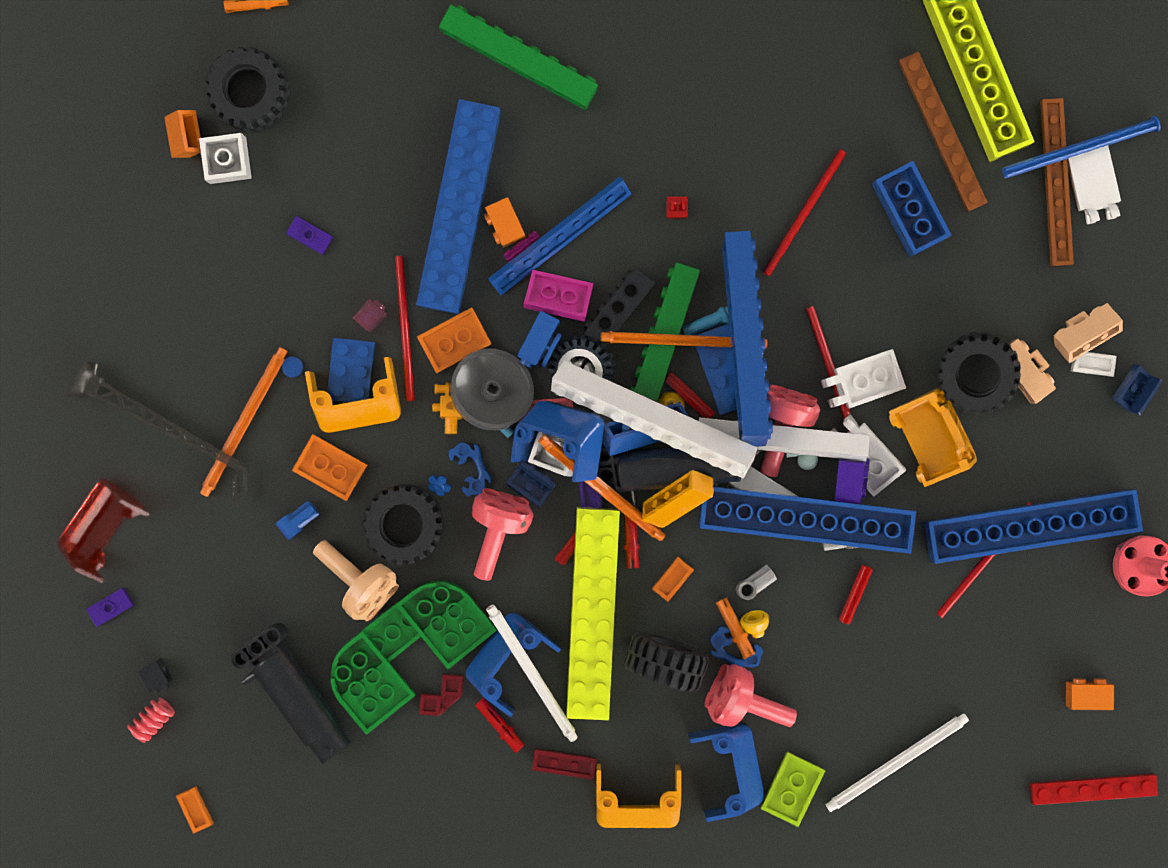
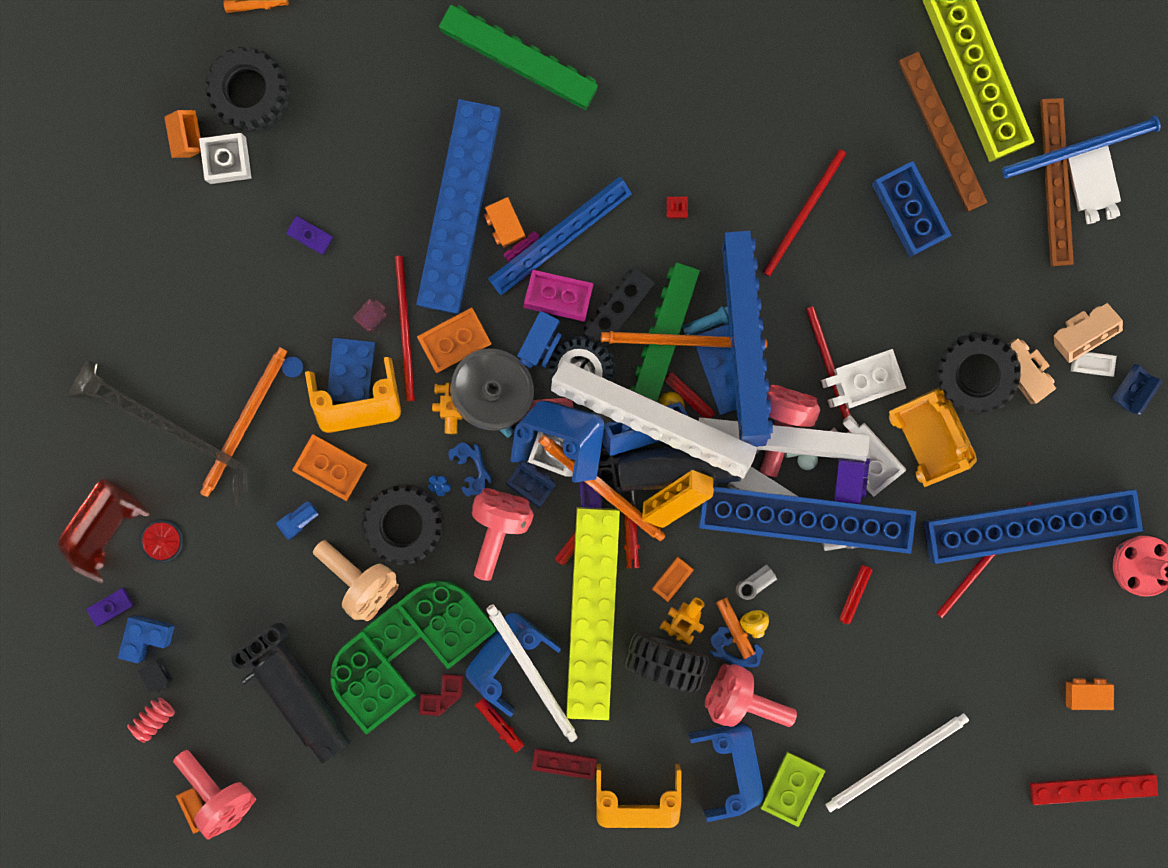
none -> blue brick [118,615,175,663]
none -> red wheel [140,519,184,563]
none -> coral piece [173,750,256,839]
none -> light orange piece [660,598,704,645]

